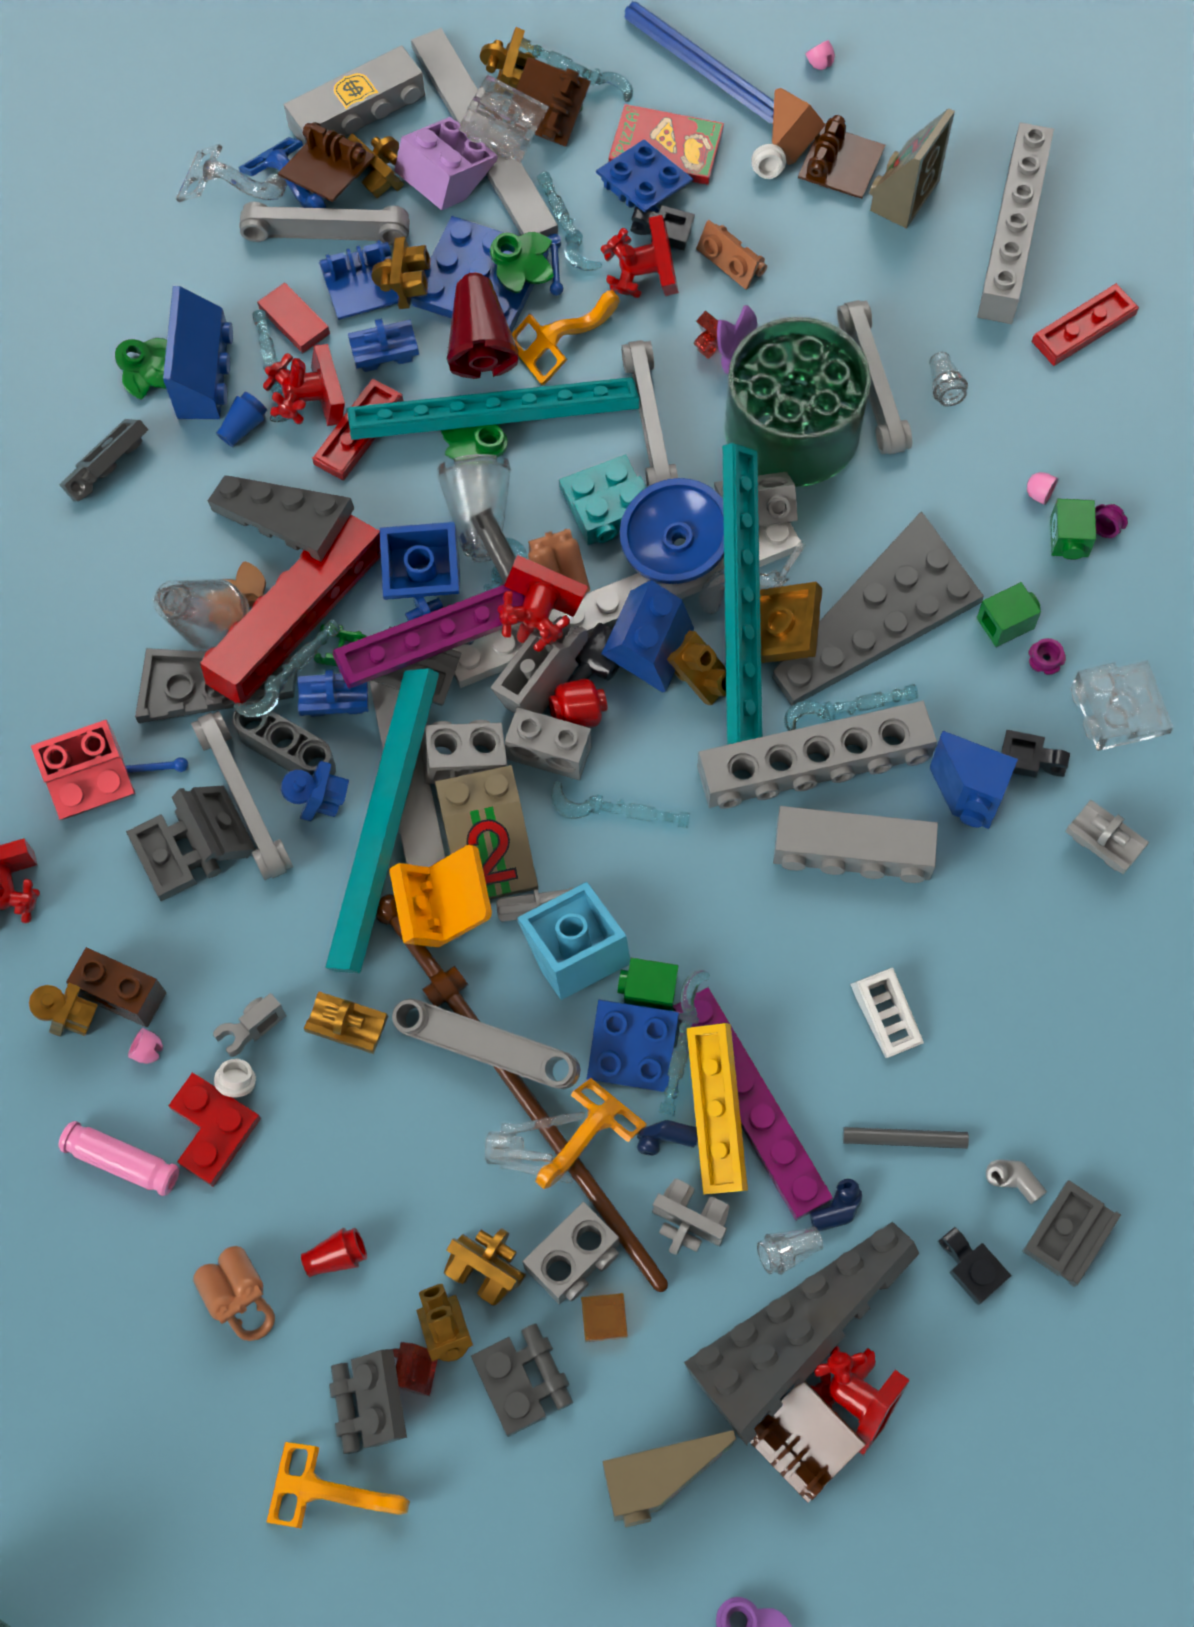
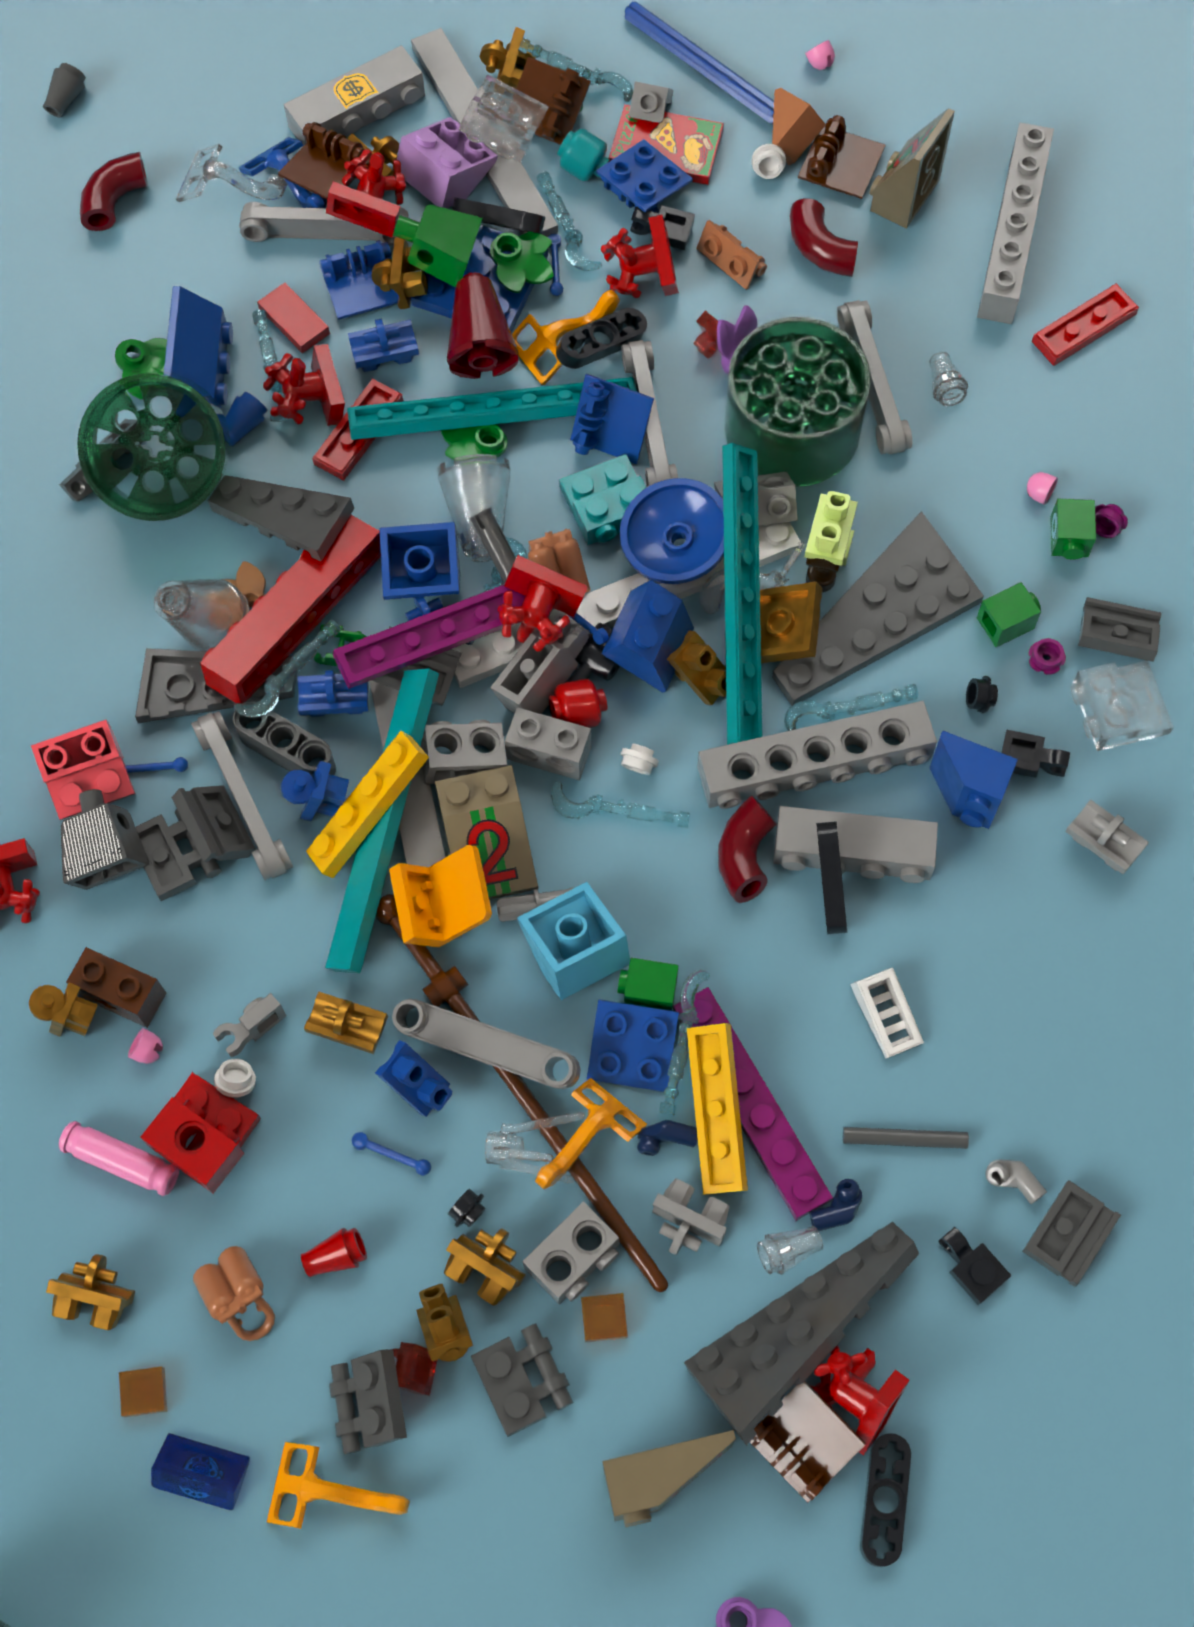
none -> dark grey cone [43,63,86,118]
none -> pearl gold hips [46,1254,135,1330]
none -> dark grey torso [61,789,149,890]
none -> clear green wheel [77,371,230,521]
none -> dark red cylinder [80,152,148,231]
none -> clear orange tile [119,1366,167,1418]
none -> red brick [140,1097,245,1194]
none -> clear blue slope [151,1433,250,1510]
none -> yellow plate [306,731,429,878]
none -> red piece [326,149,406,238]
none -> blue hinge [351,1132,431,1176]
none -> blue hips [375,1040,453,1117]
none -> green torso [393,204,482,287]
none -> black plate [448,1188,486,1227]
none -> black beam [452,197,546,234]
none -> black beam [556,308,647,369]
none -> teal head [557,128,610,182]
none -> blue hinge [568,613,609,645]
none -> blue hinge [570,373,654,464]
none -> white plate [621,744,659,775]
none -> light grey bracket [629,81,674,123]
none -> dark red cylinder [718,795,777,903]
none -> dark red cylinder [789,198,858,277]
none -> yellowish green hips [804,491,858,592]
none -> black beam [816,821,847,935]
none -> black beam [860,1433,911,1567]
none -> black plate [966,676,998,713]
none -> dark grey plate [1078,597,1161,662]

